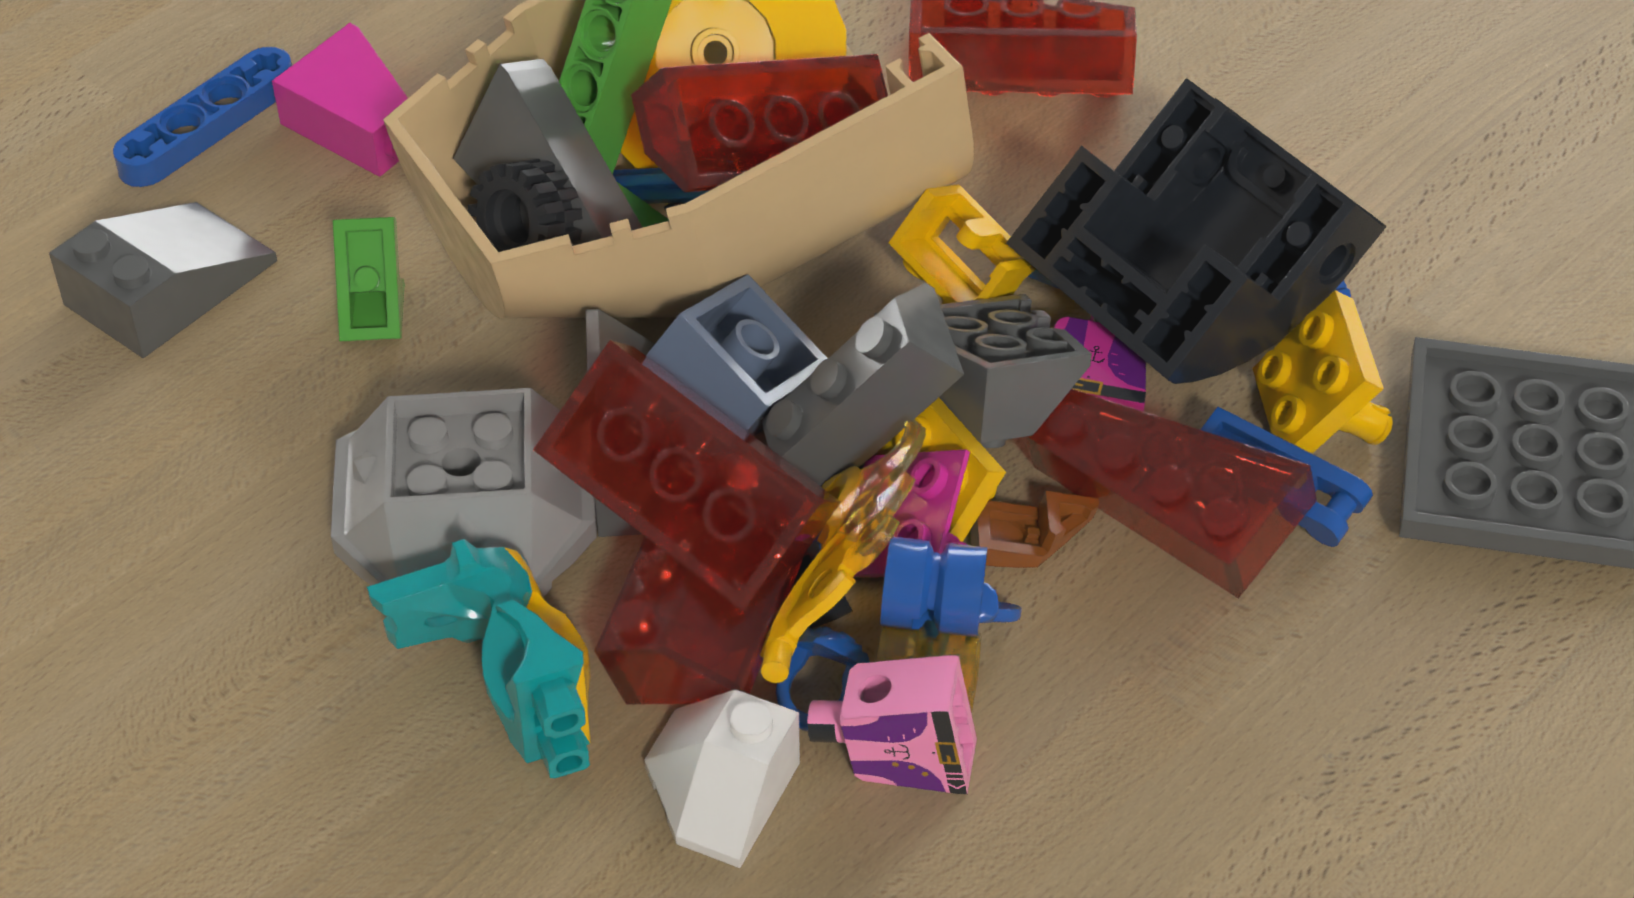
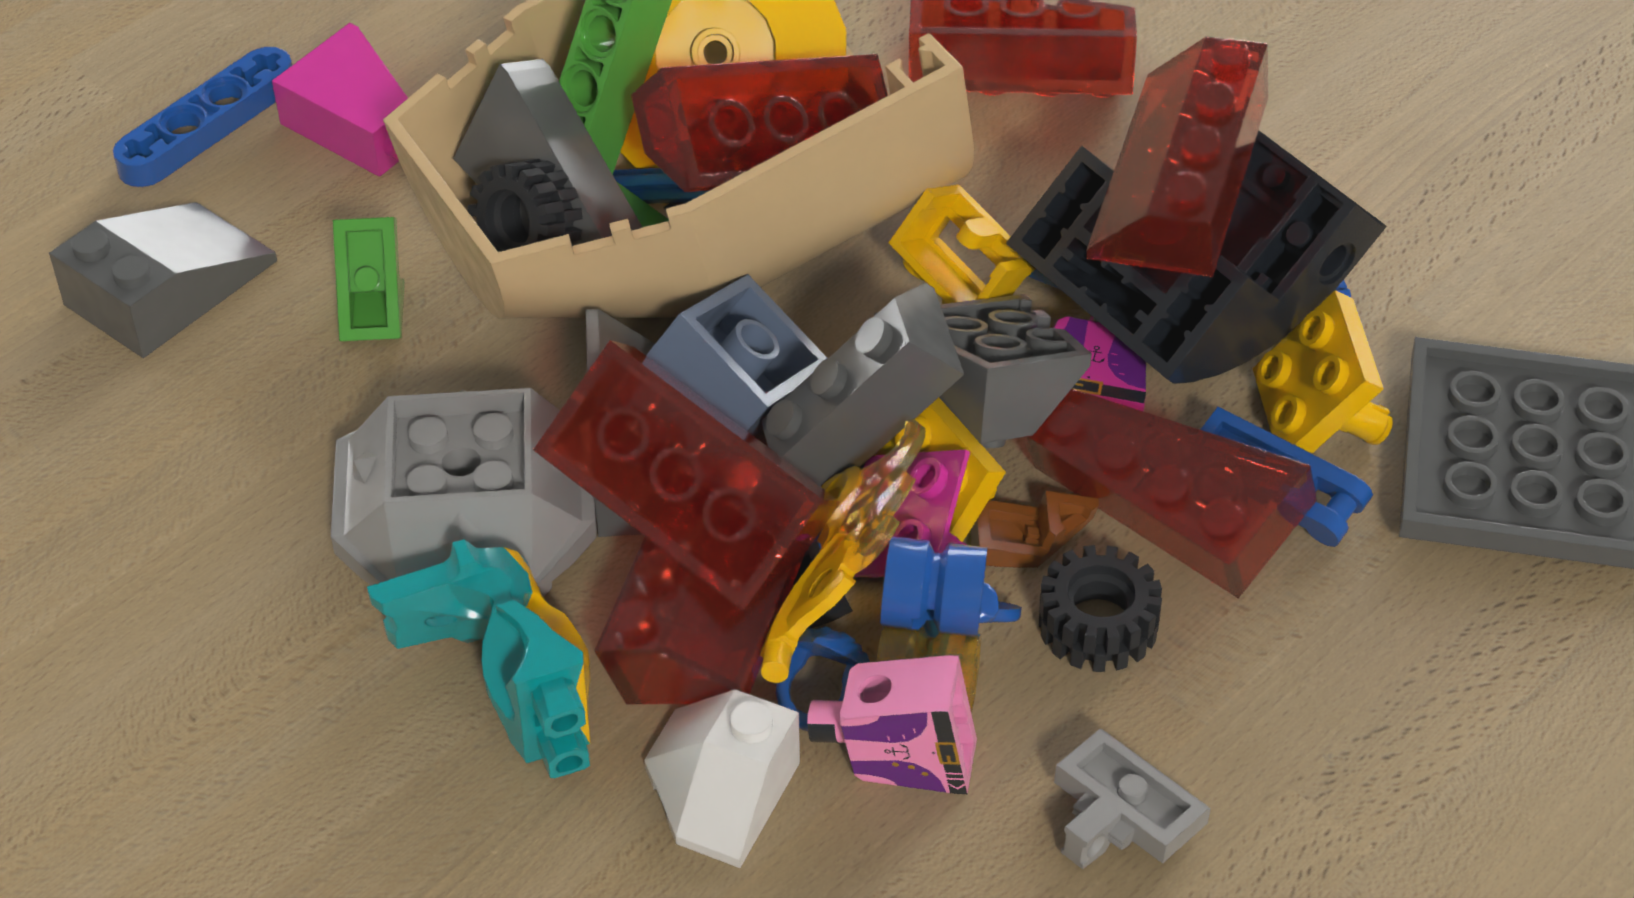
none -> black tyre [1038,545,1162,672]
none -> light grey hinge [1054,729,1211,869]
none -> clear red slope [1086,36,1268,277]

